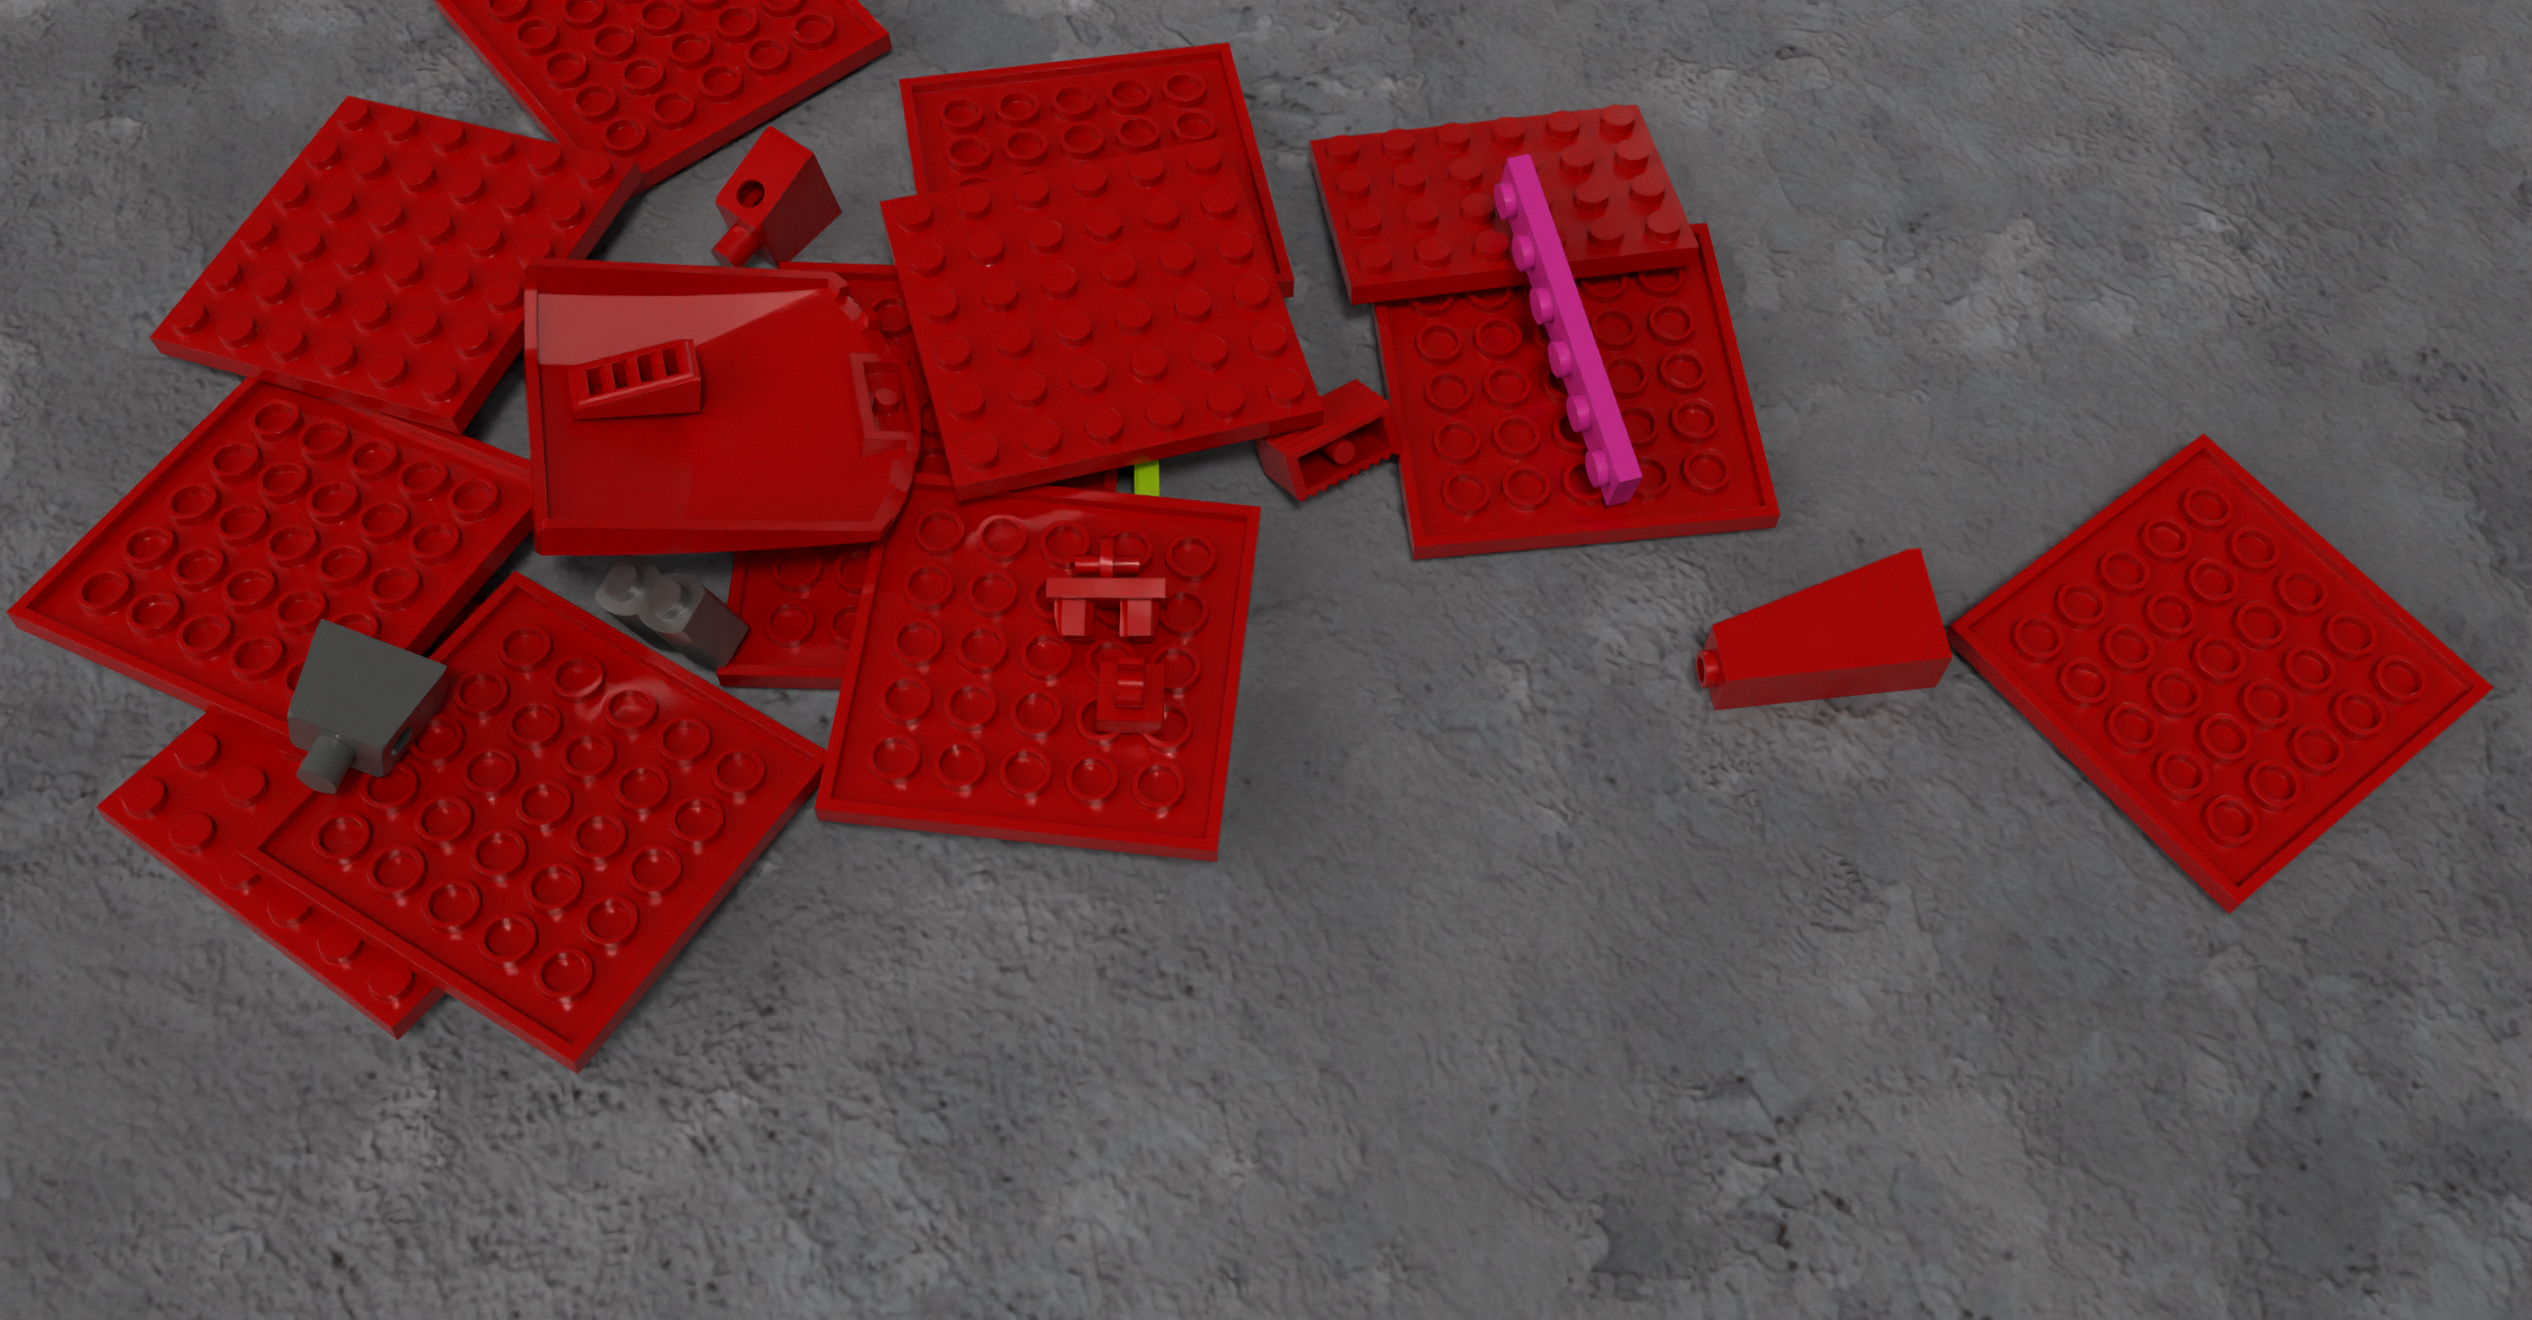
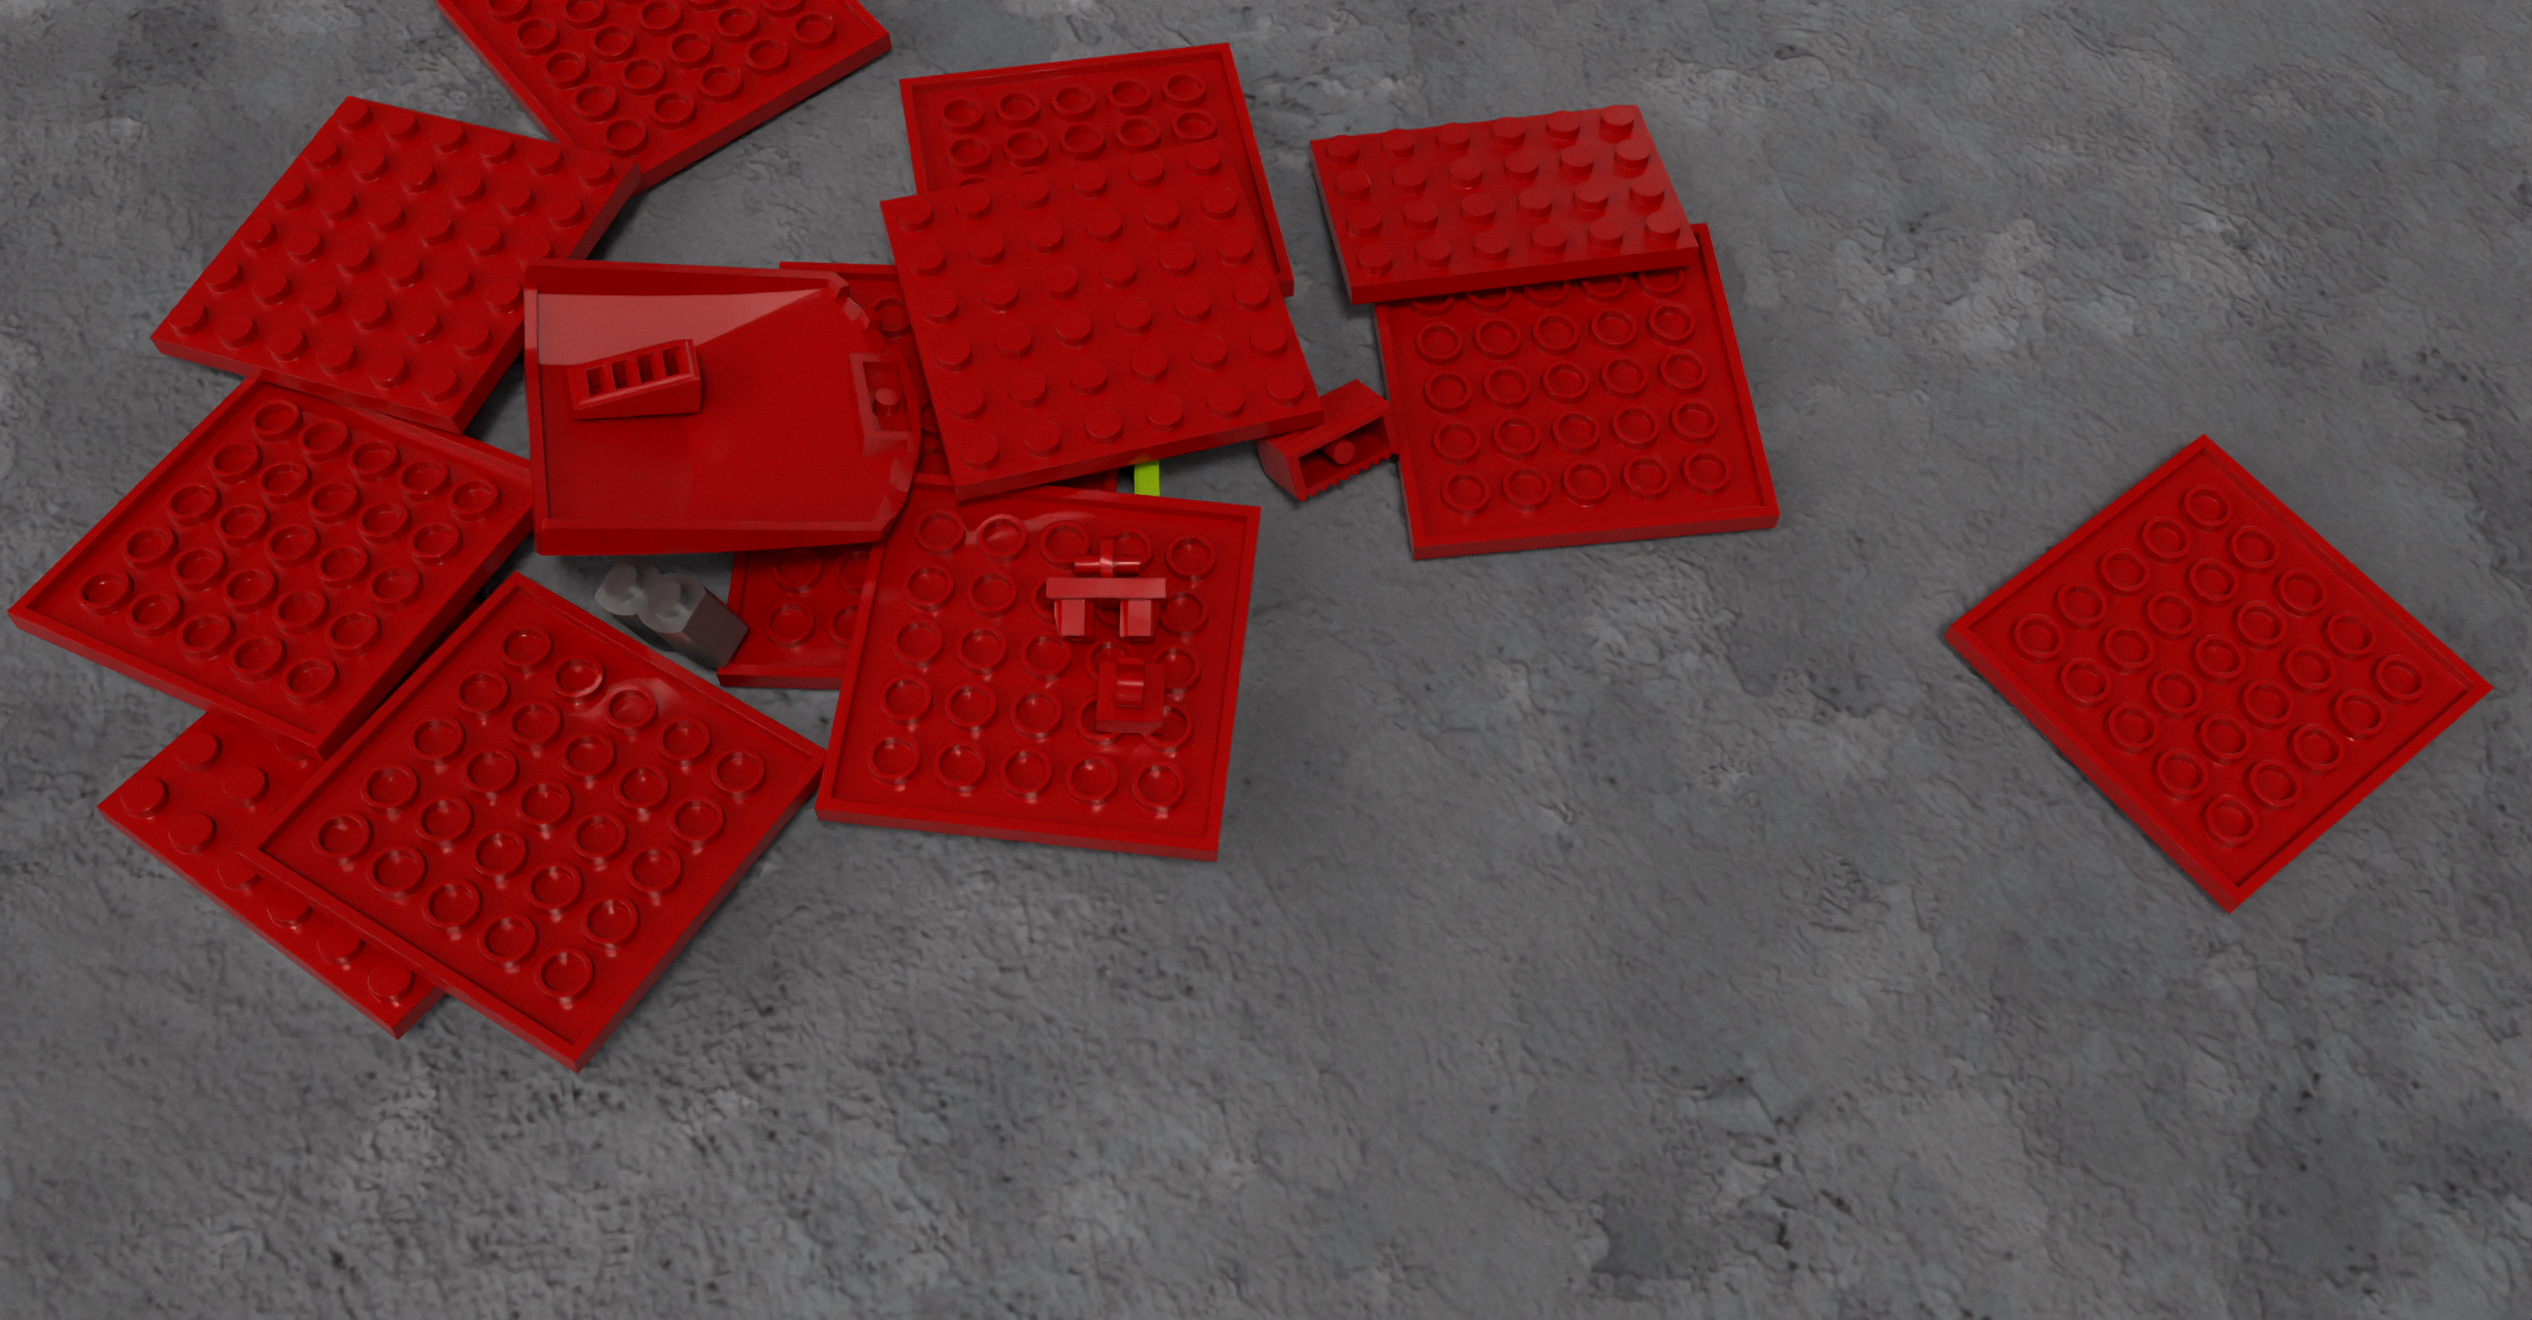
dark grey torso [287,619,448,794] -> none
red torso [710,125,842,268] -> none
dark pink plate [1494,154,1643,506] -> none
red slope [1696,548,1953,711] -> none

